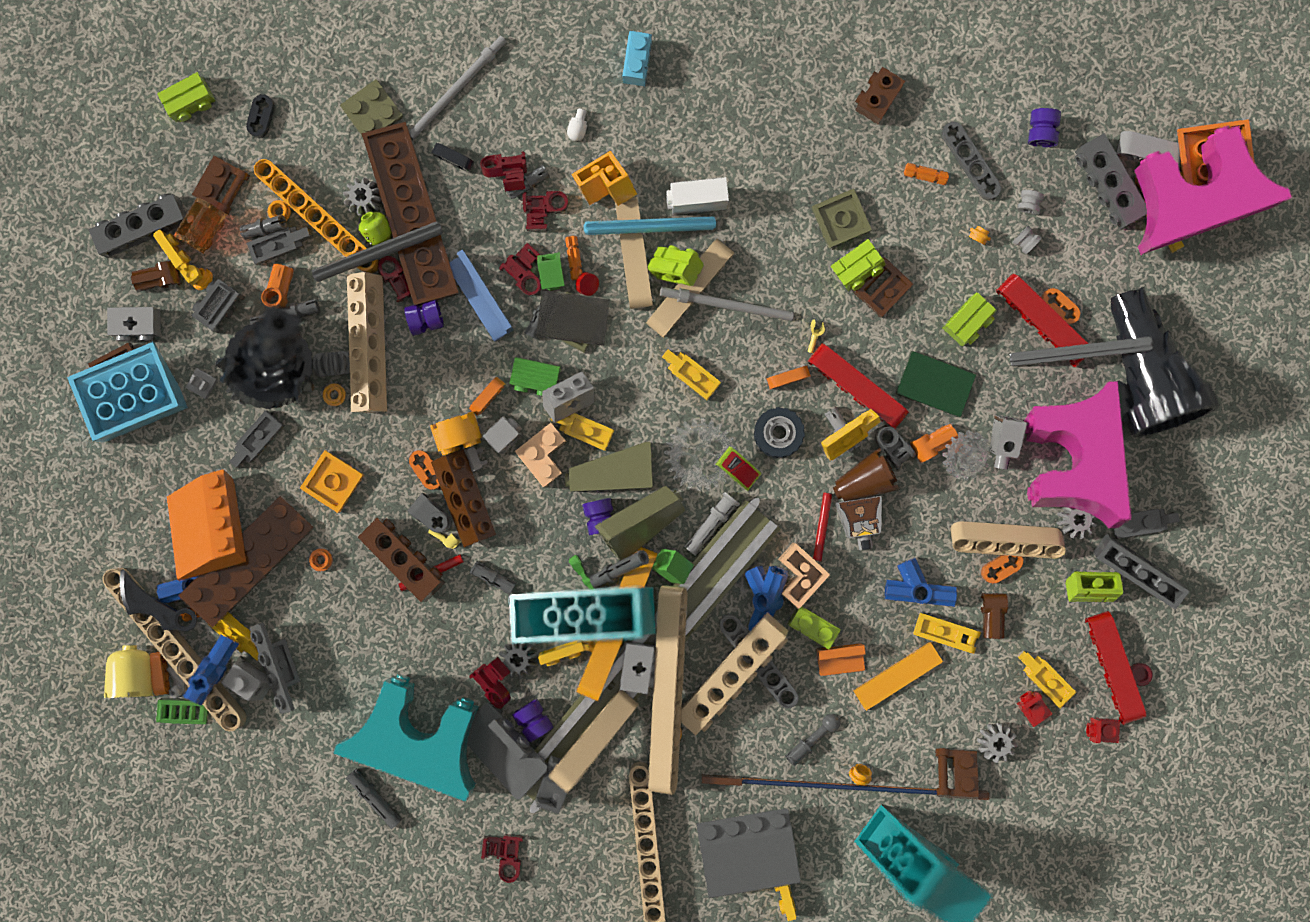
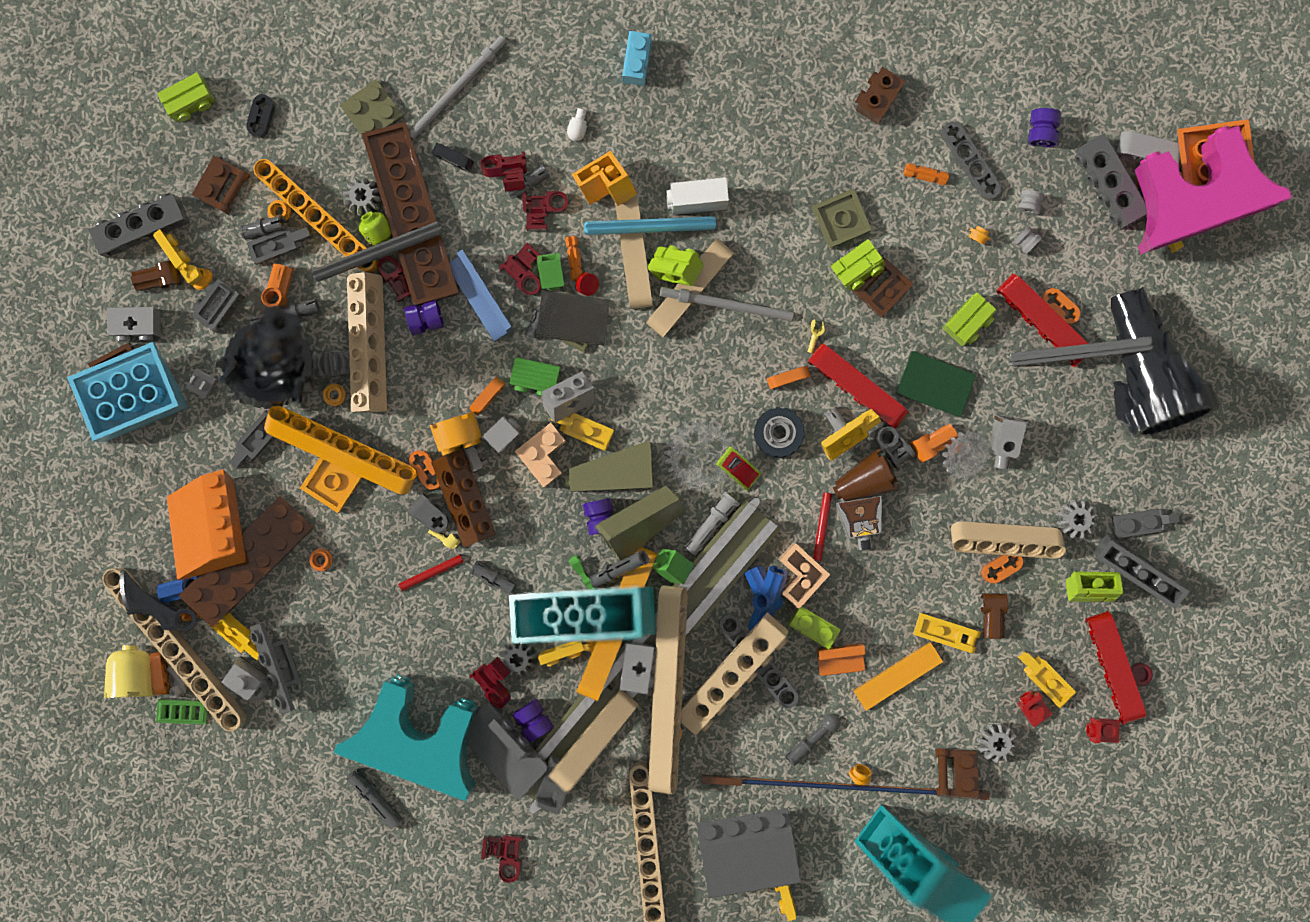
clear orange brick [173,197,227,254] -> none
blue piece [183,635,239,706] -> none
reddish brown brick [358,518,445,602] -> none
yellow hinge [662,349,721,400] -> none
blue piece [885,558,957,607] -> none
dark pink piece [1023,381,1131,528] -> none
none -> light orange beam [264,406,417,495]

